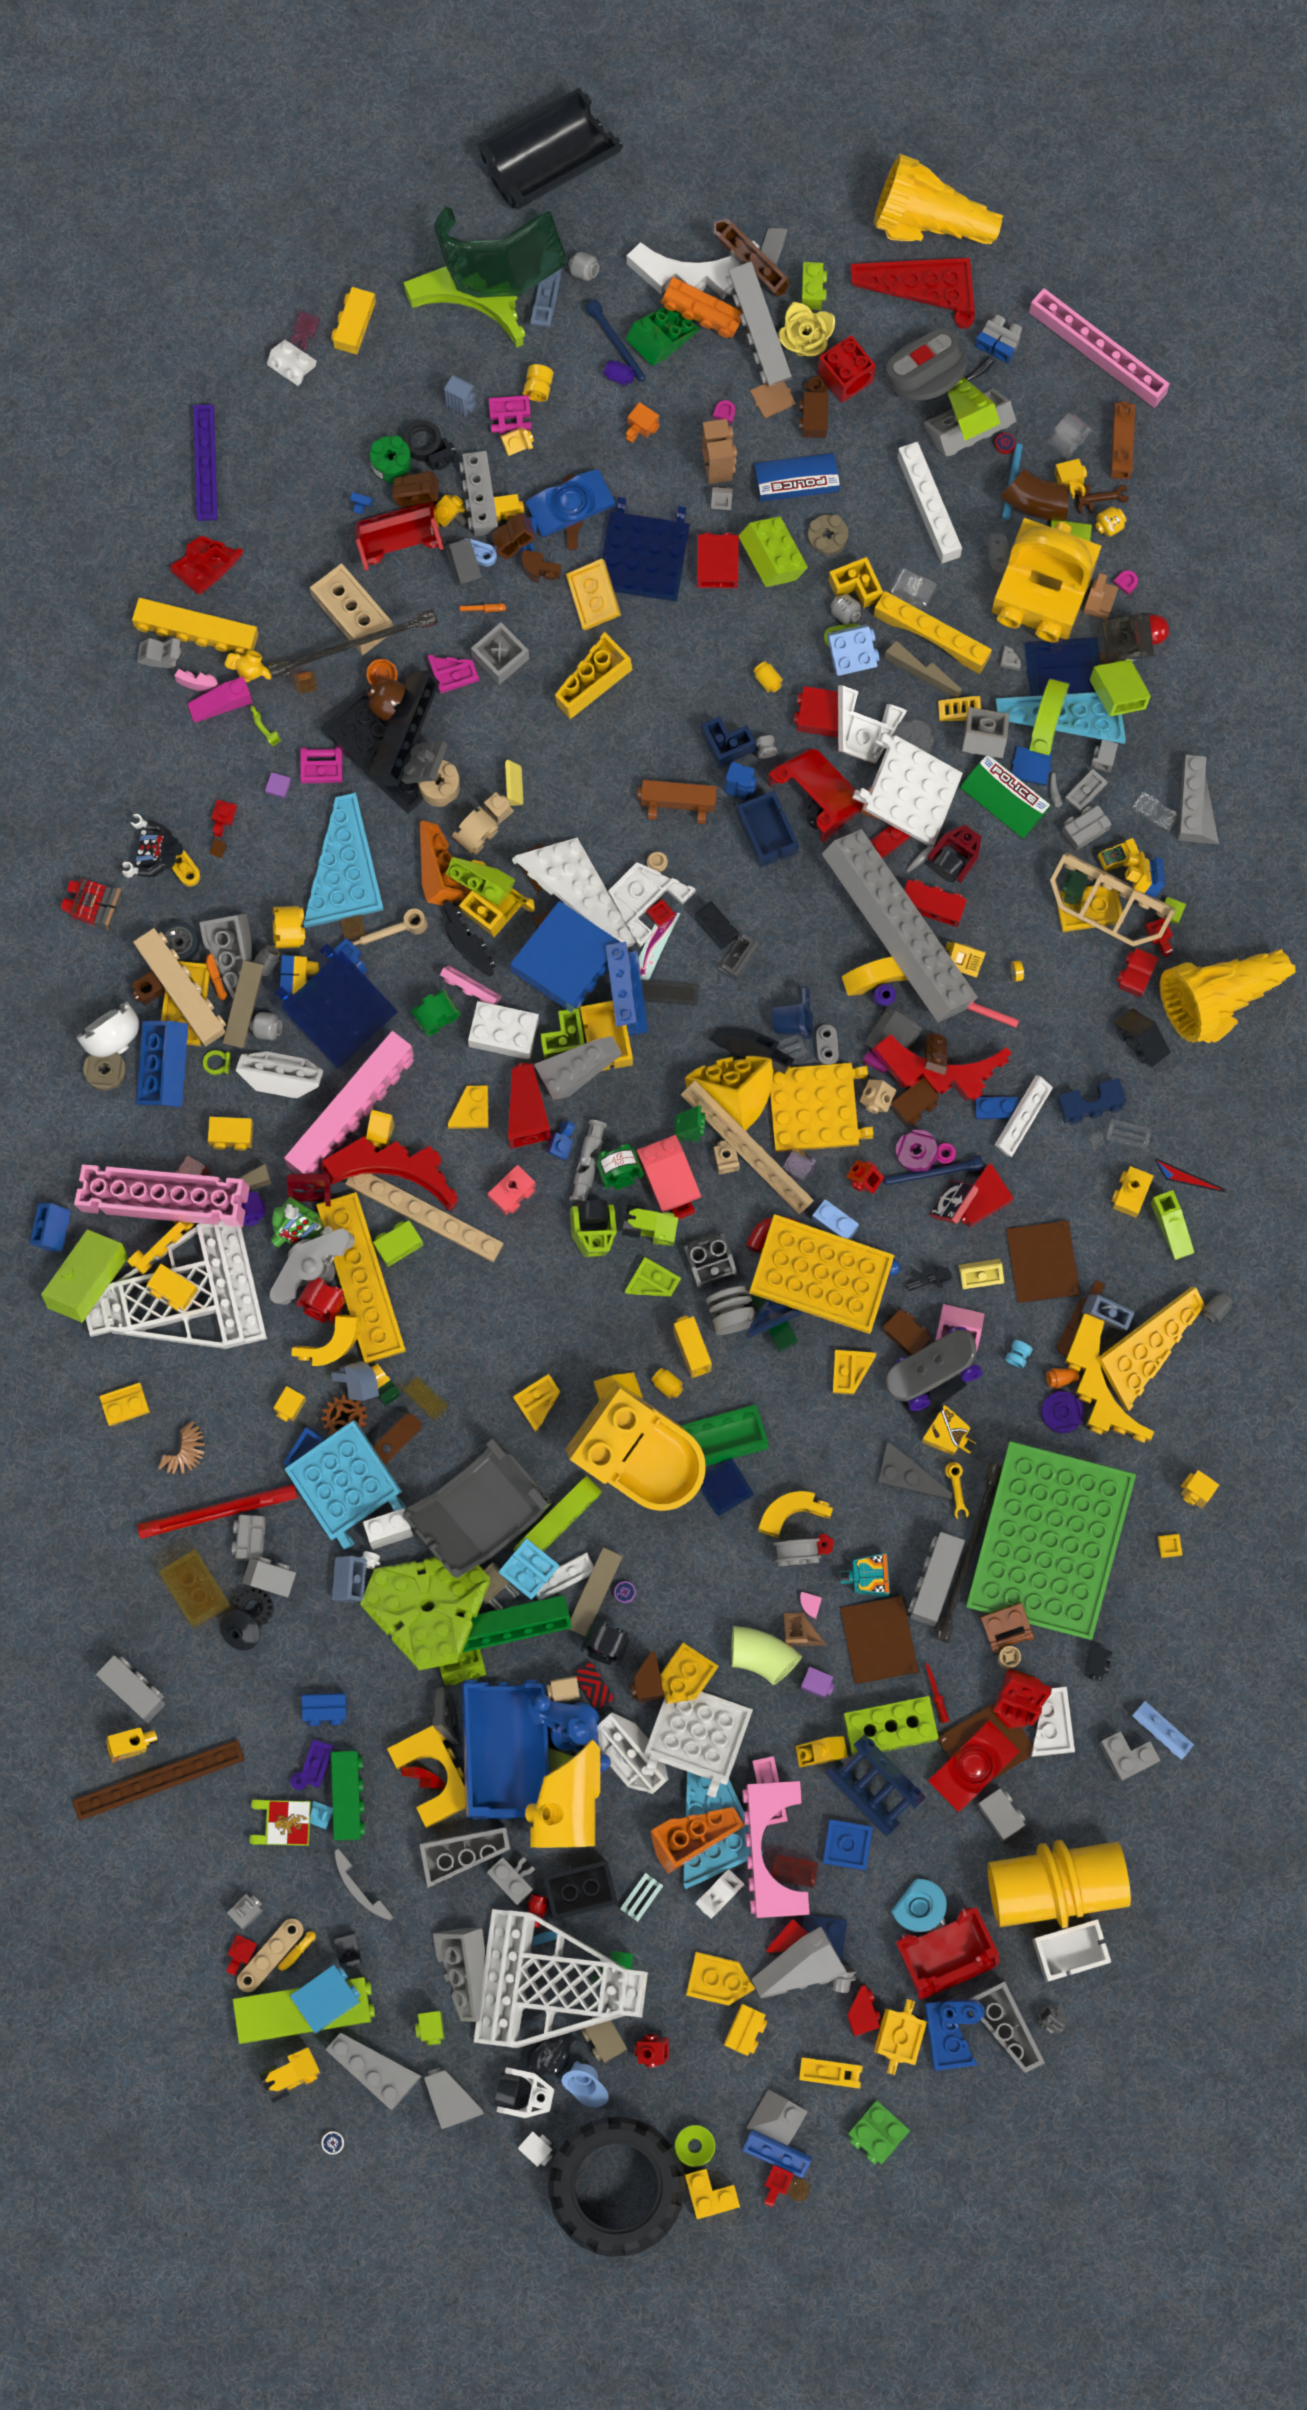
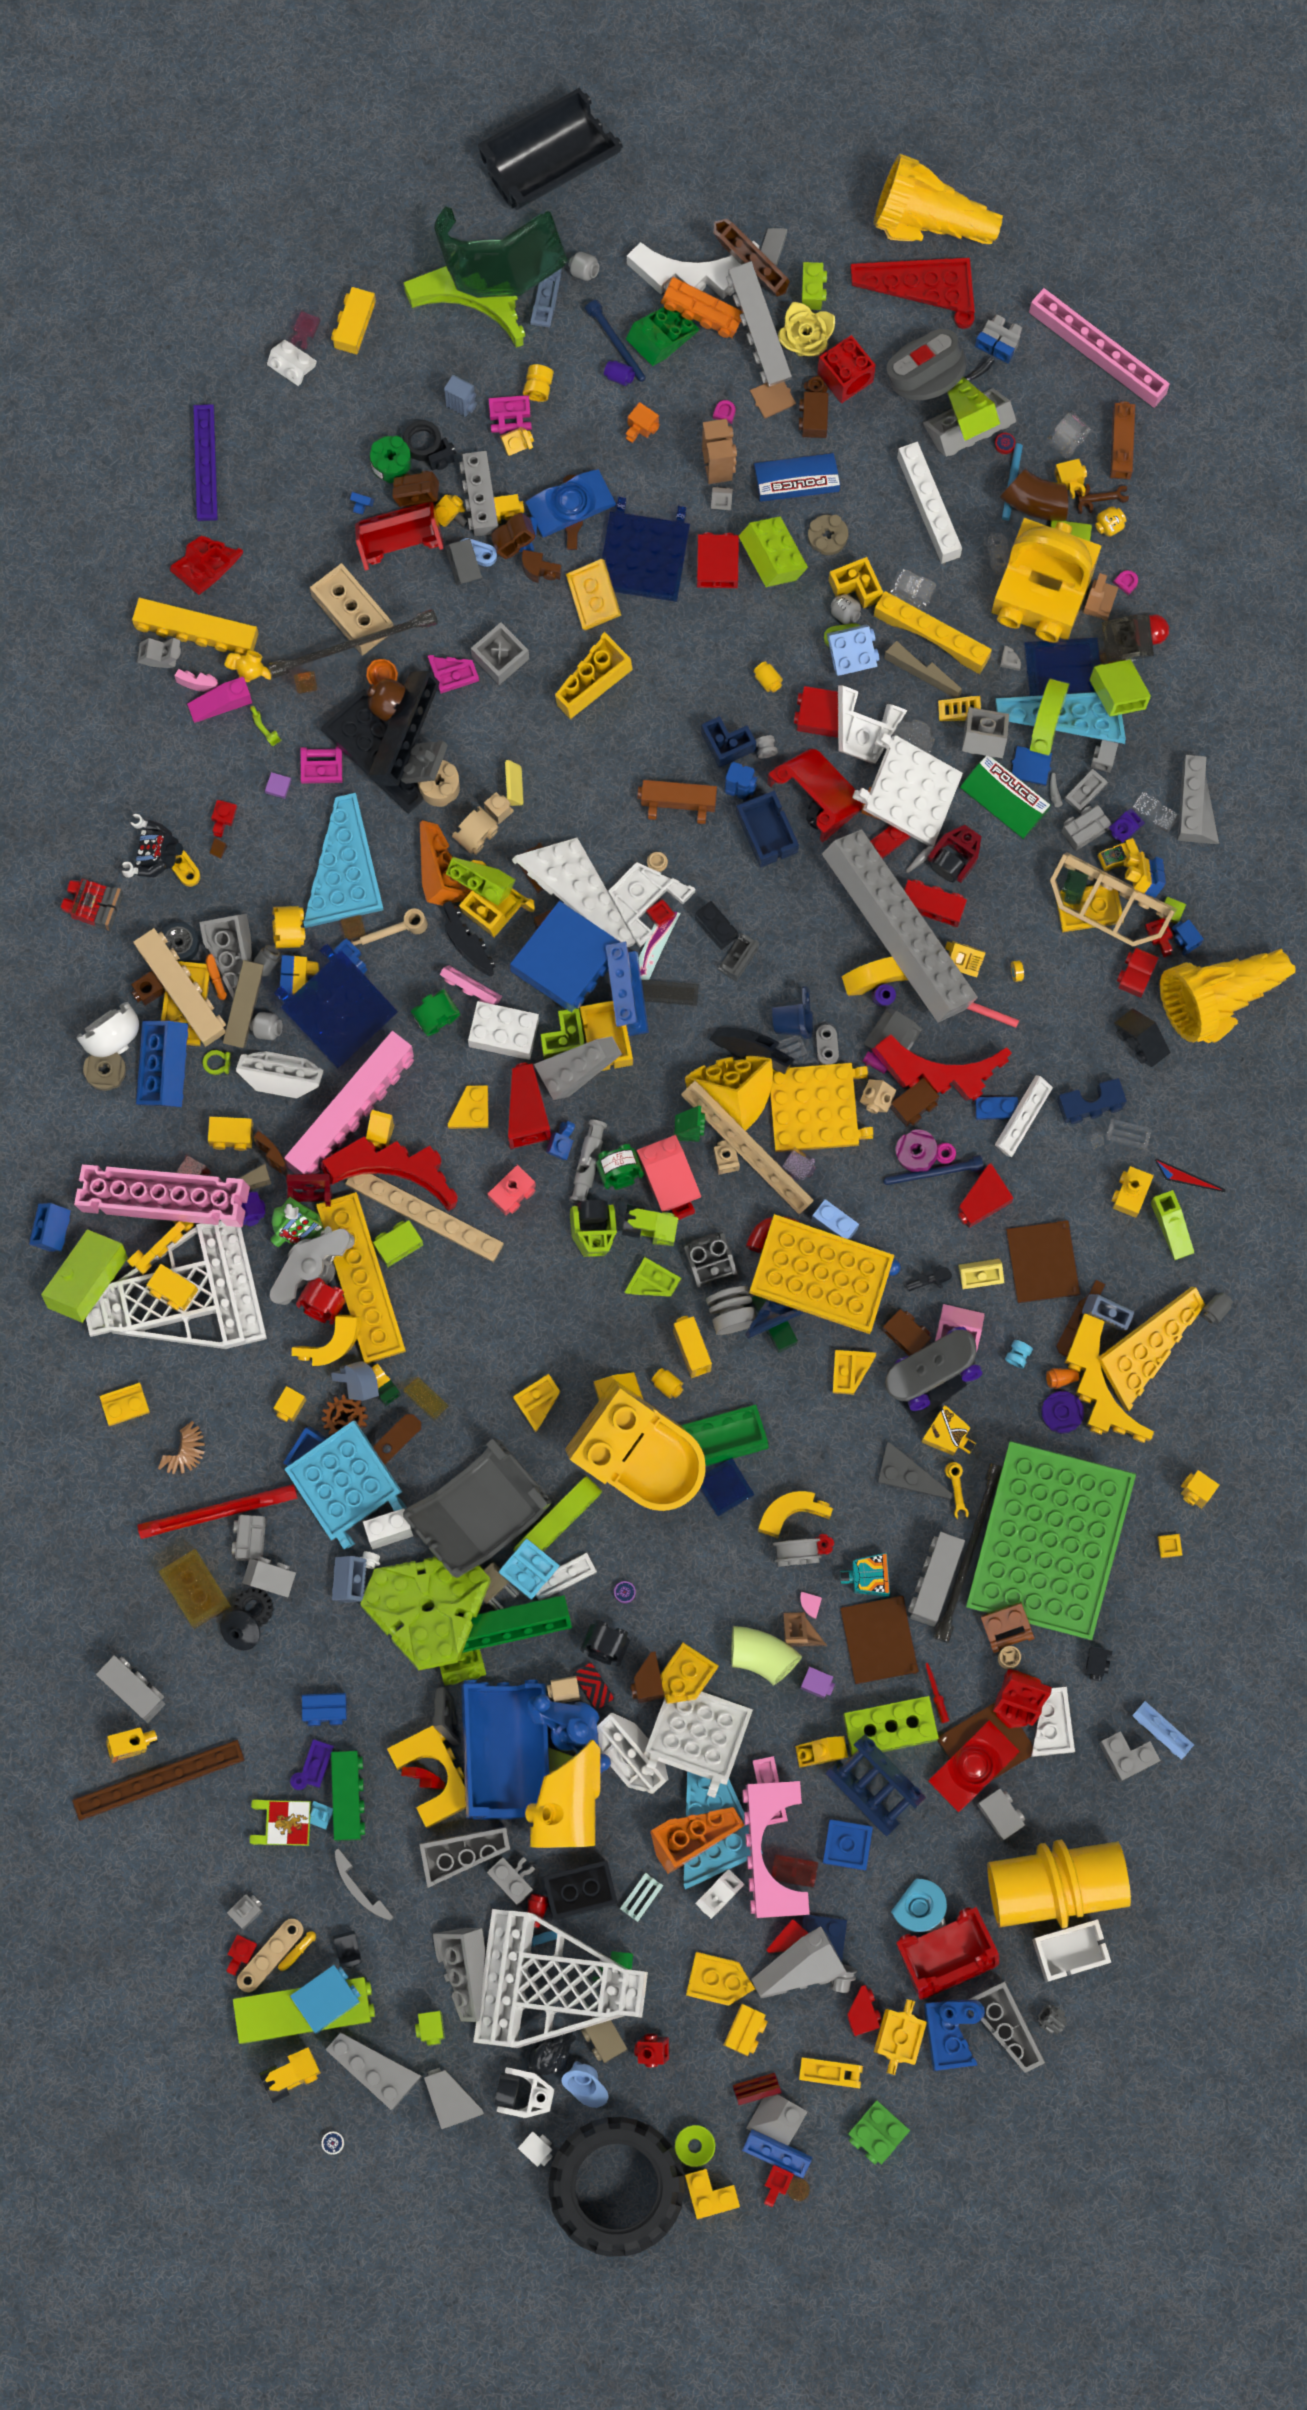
orange piece [460,603,506,613] -> none
dark tan slope [569,1547,623,1637] -> none
red brick [846,1160,884,1194] -> none
reddish brown plate [925,1032,947,1075] -> none
tile [929,1180,979,1224] -> none
none -> reddish brown slope [253,1131,289,1177]
none -> dark red tile [733,2073,781,2105]
none -> dark purple brick [1109,808,1145,843]
none -> blue brick [1172,920,1204,956]

